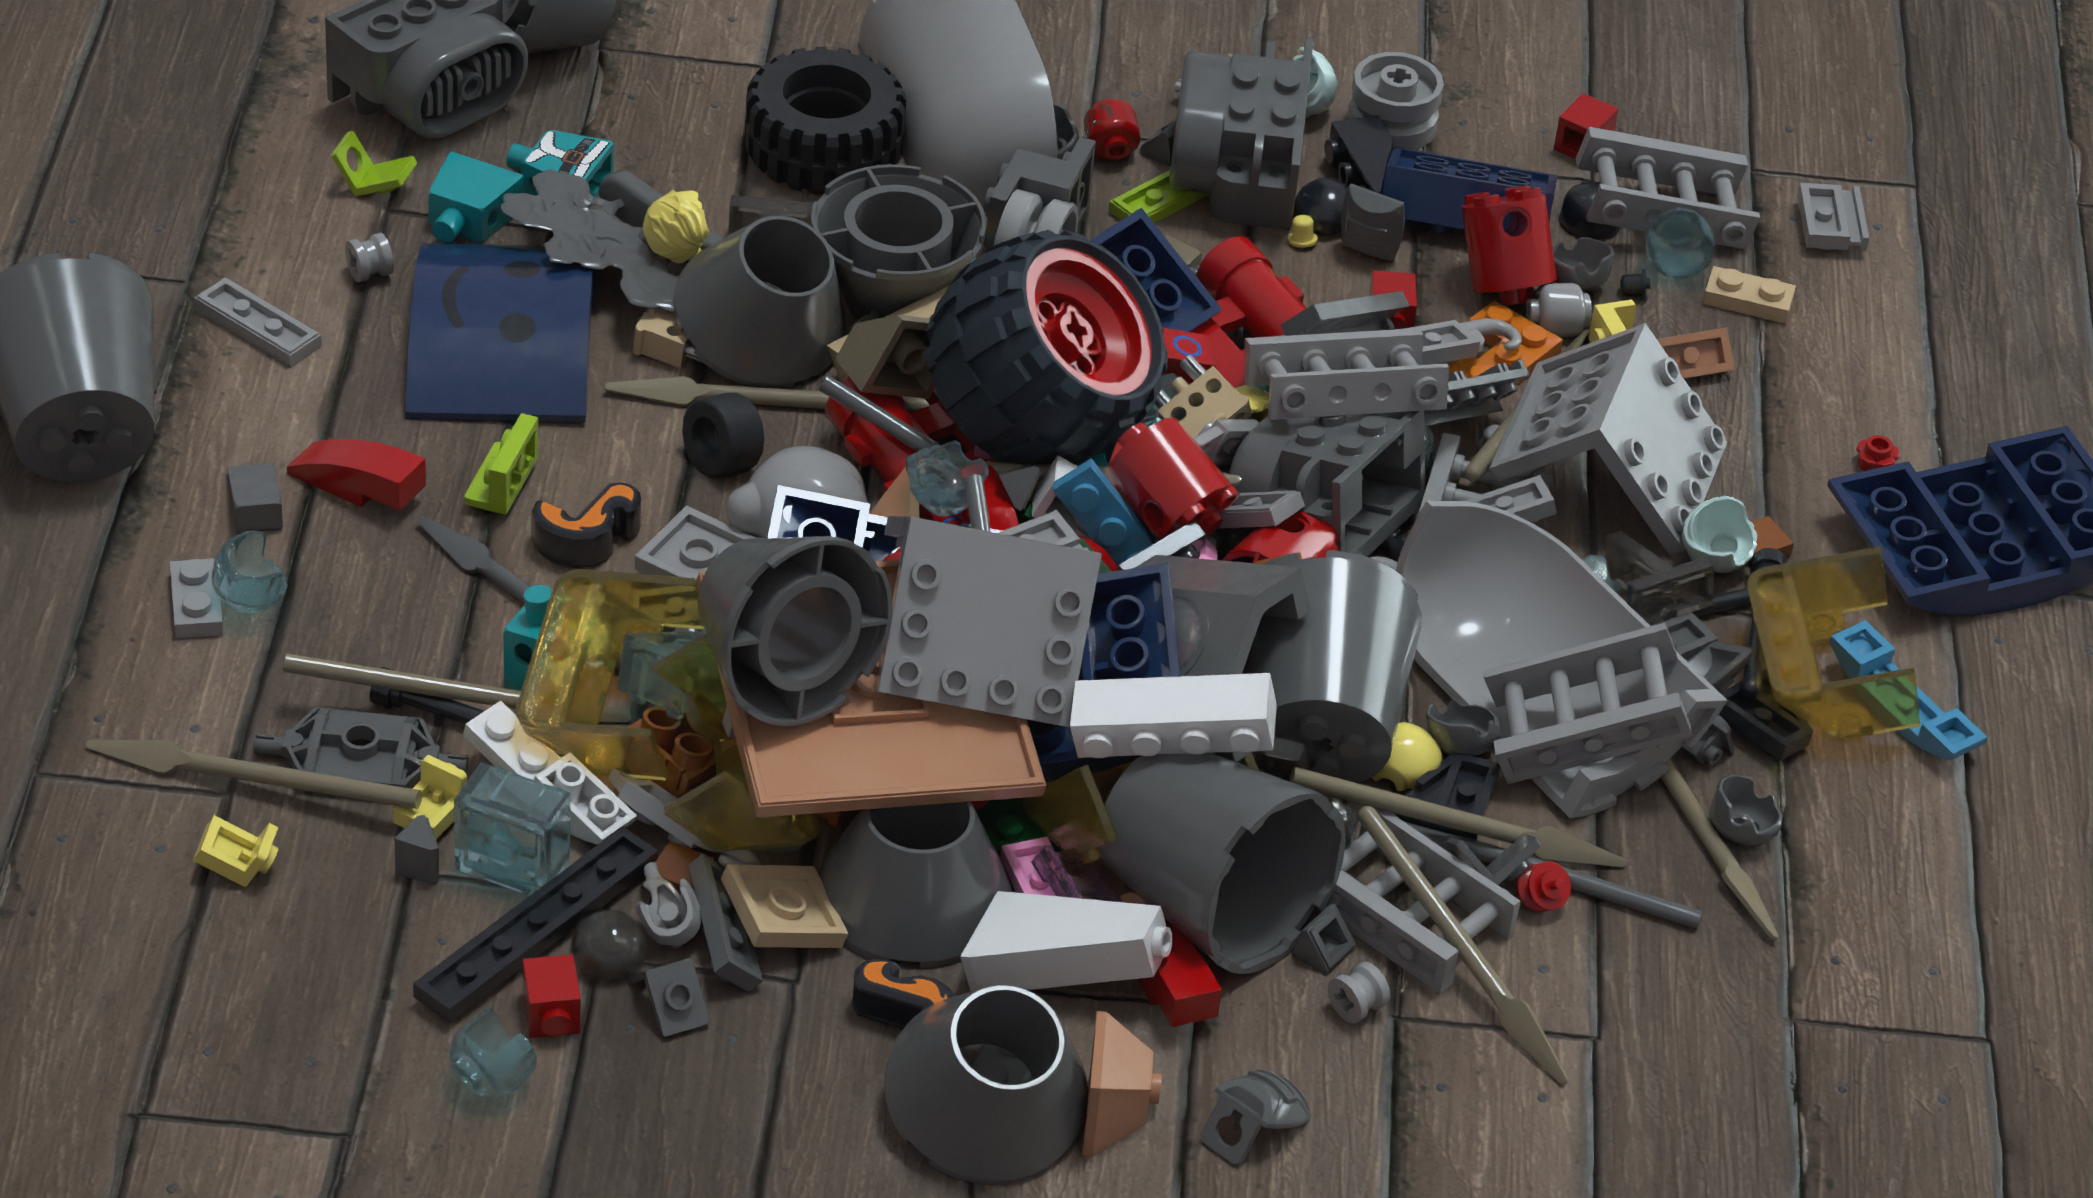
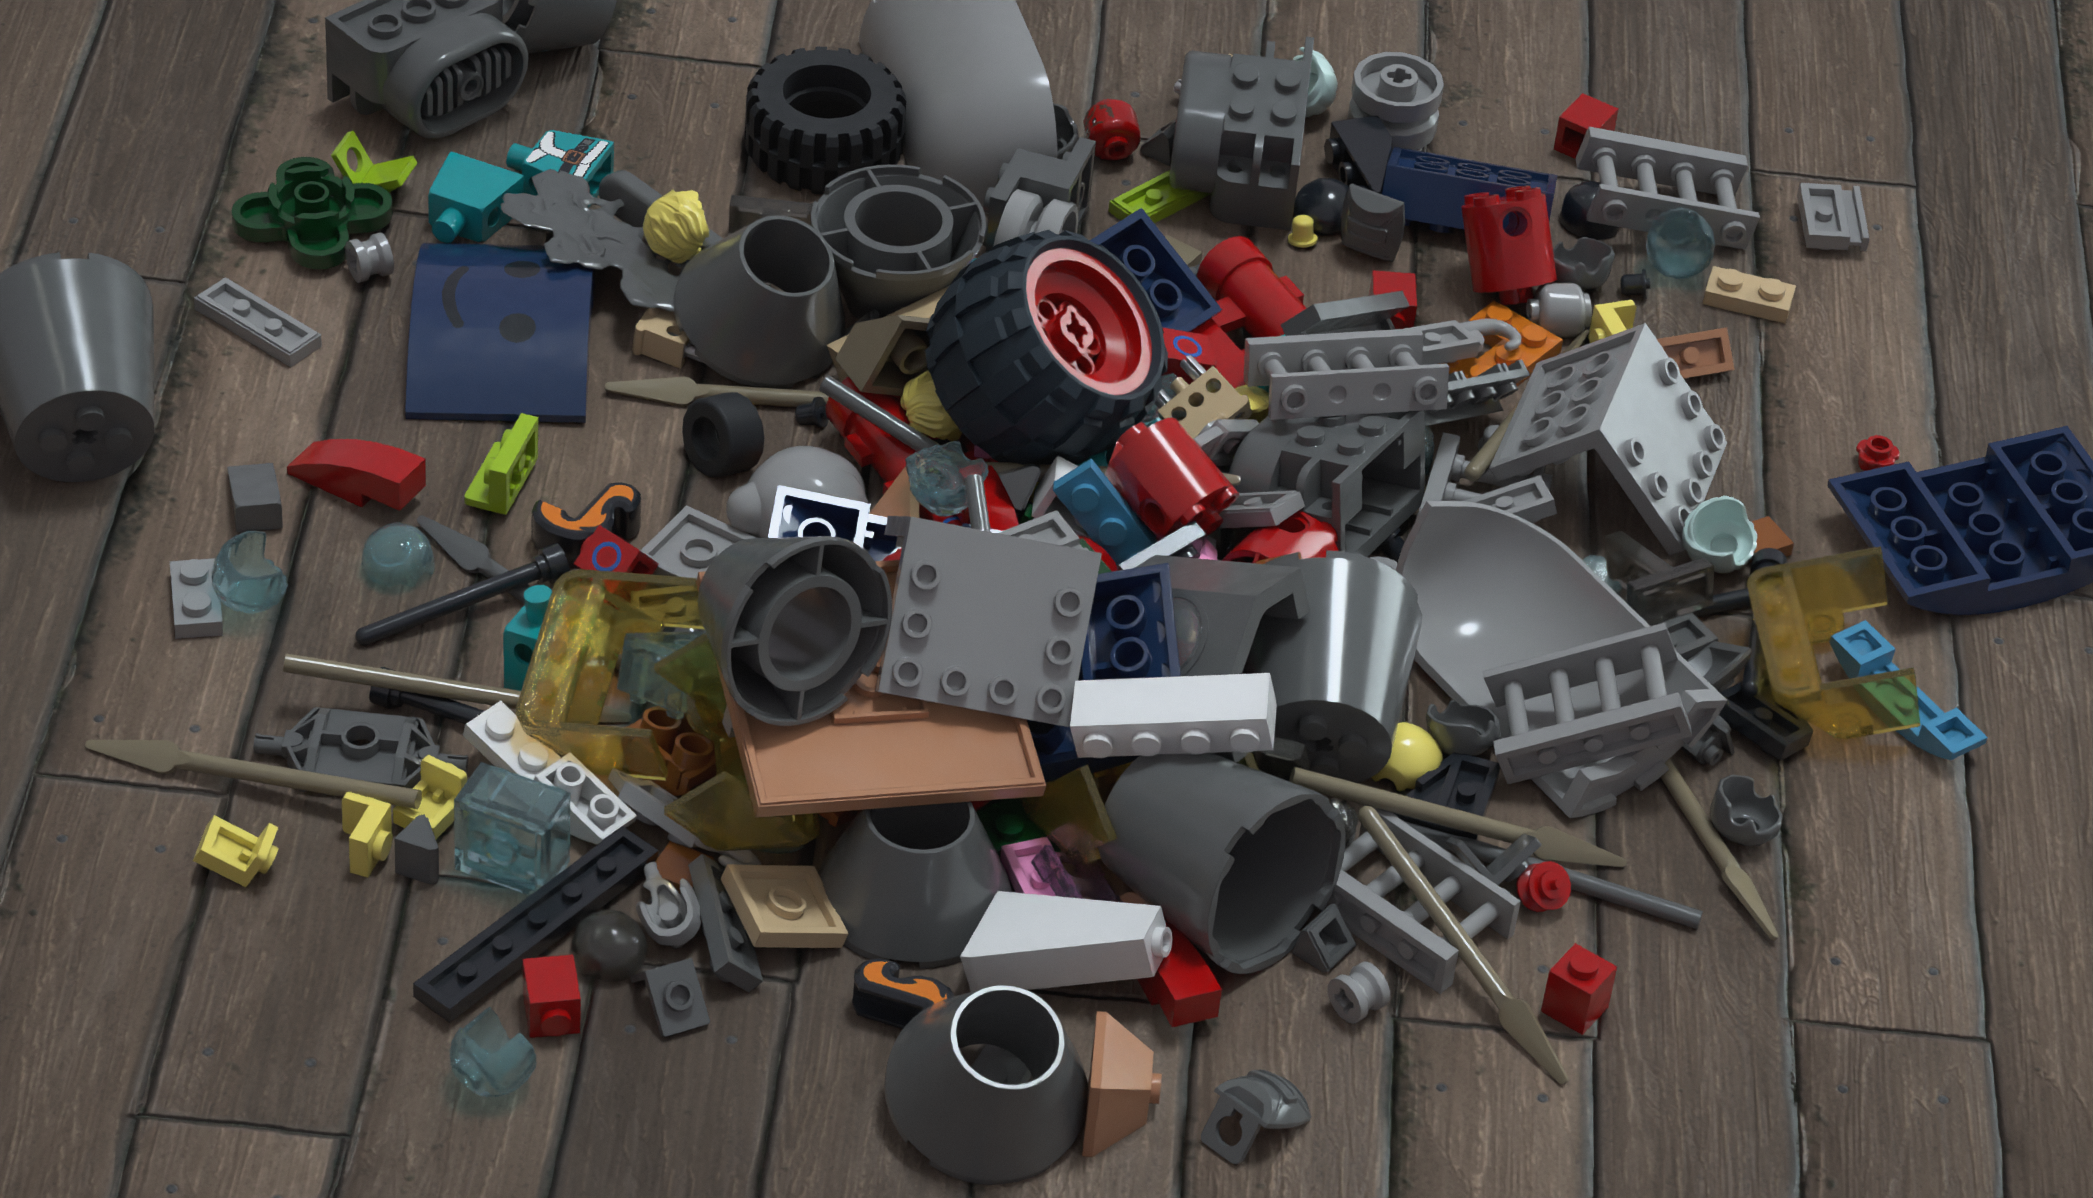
none -> dark green plant [232,157,392,269]
none -> light yellow bracket [342,792,393,878]
none -> black piece [355,543,571,646]
none -> clear light blue hair [361,522,435,587]
none -> red brick [574,525,659,599]
none -> black piece [795,397,829,428]
none -> light yellow hair [900,371,962,442]
none -> red brick [1541,943,1617,1035]

